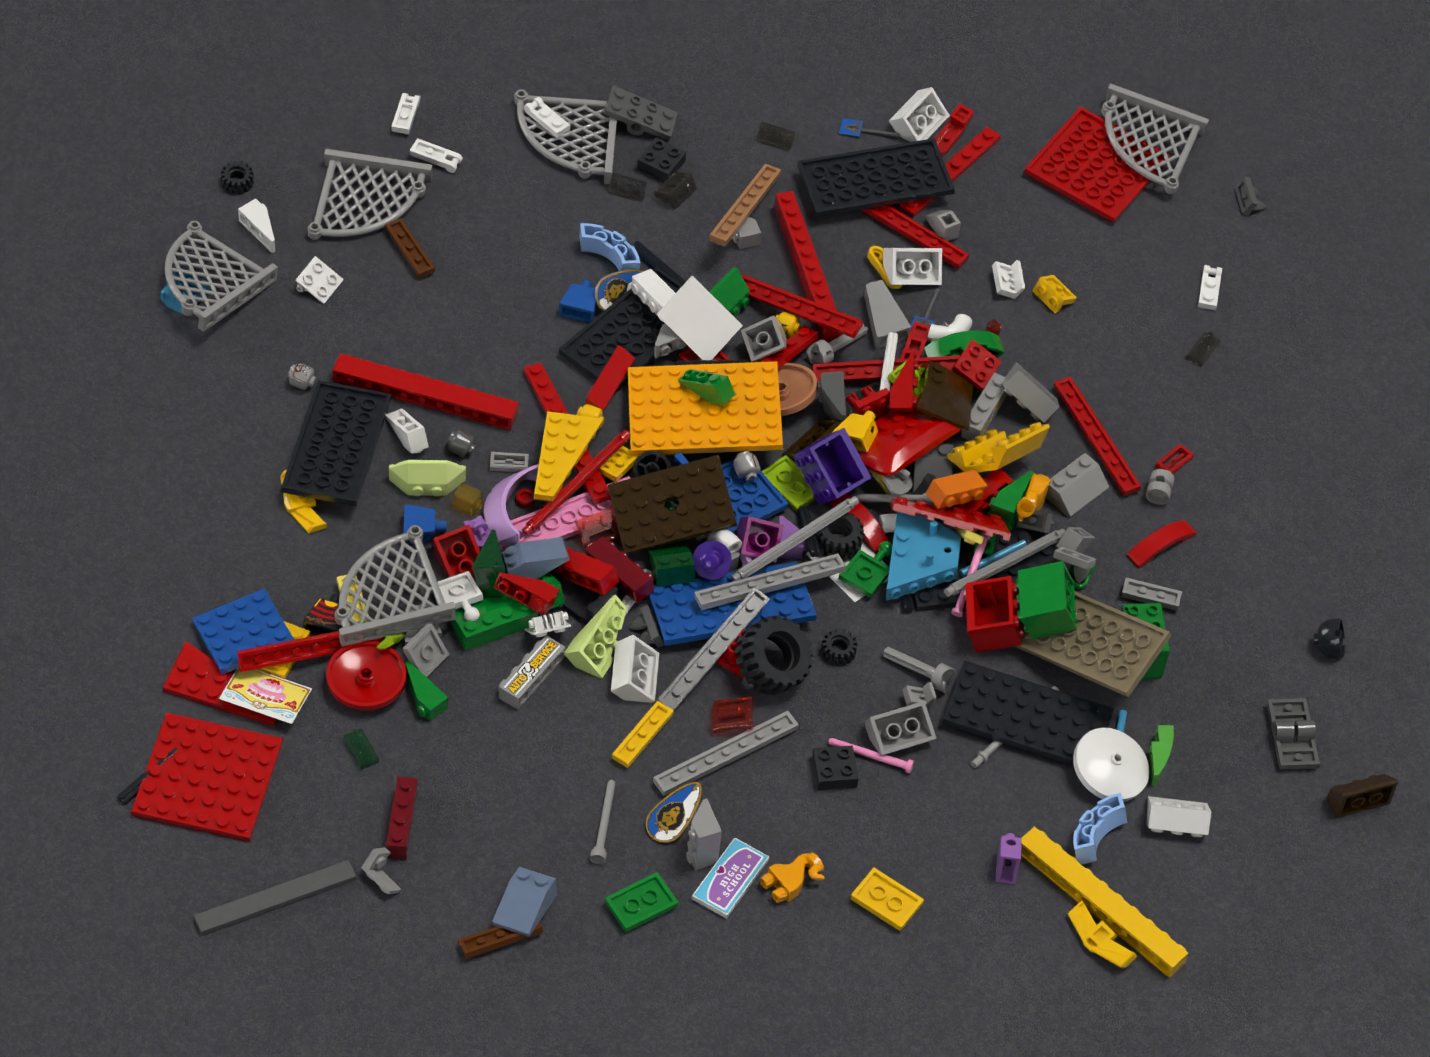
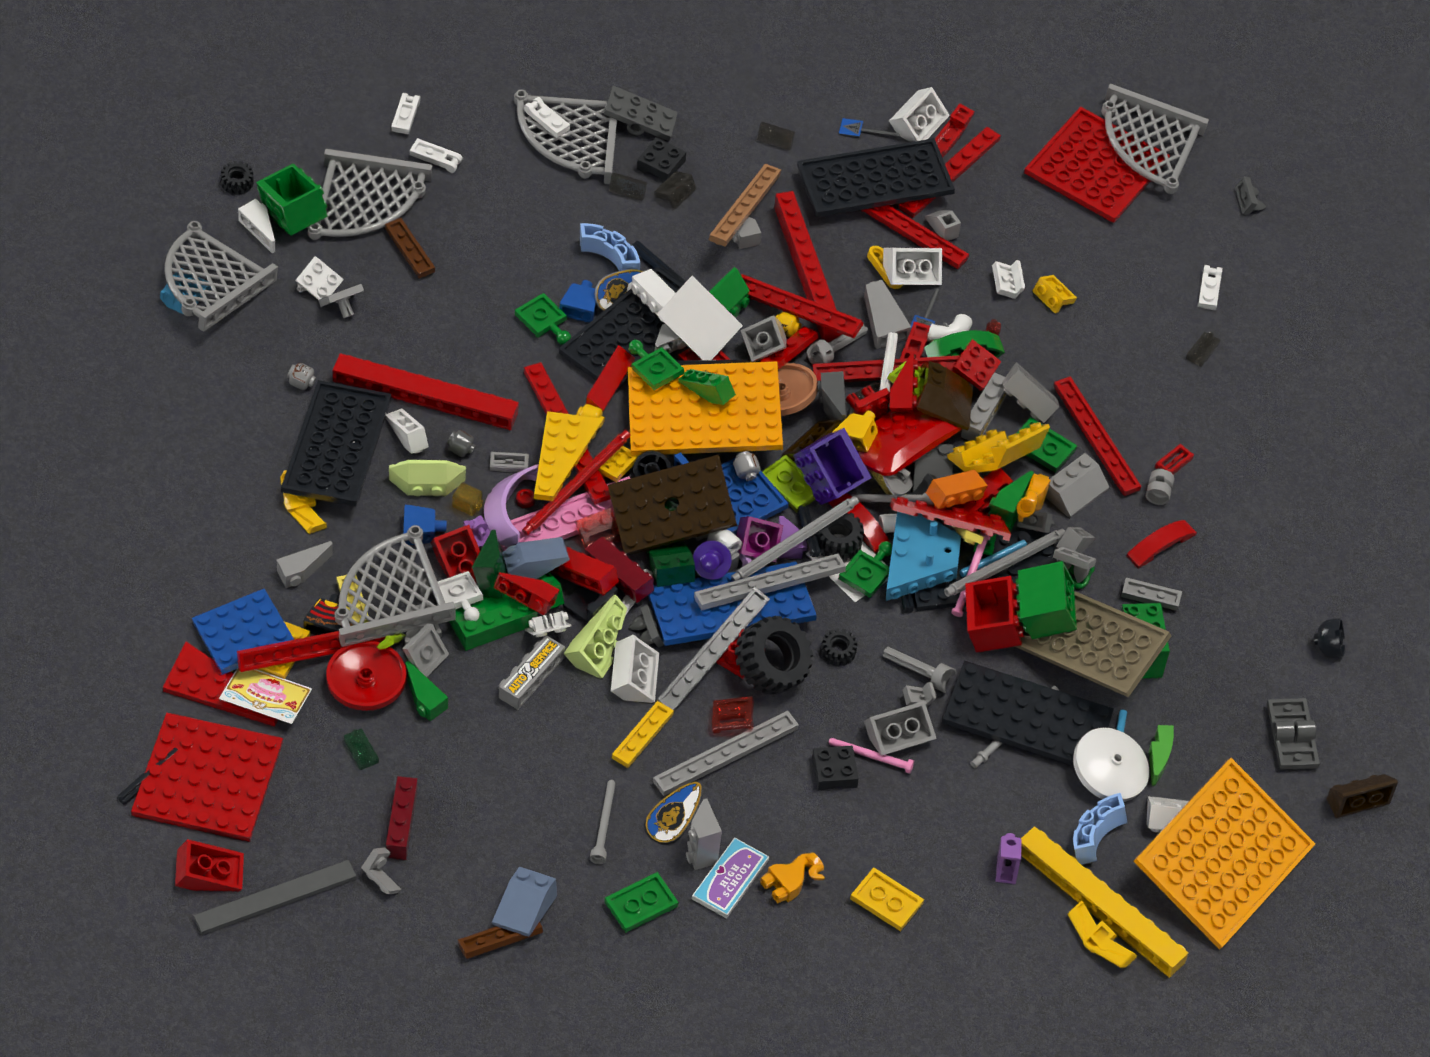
none -> red slope [175,839,244,891]
none -> green container [256,163,328,236]
none -> light grey slope [277,541,333,588]
none -> light grey tile [318,284,364,318]
none -> green plate [515,293,571,345]
none -> green plate [628,340,684,390]
none -> green plate [1017,417,1077,473]
none -> light orange plate [1133,758,1315,949]

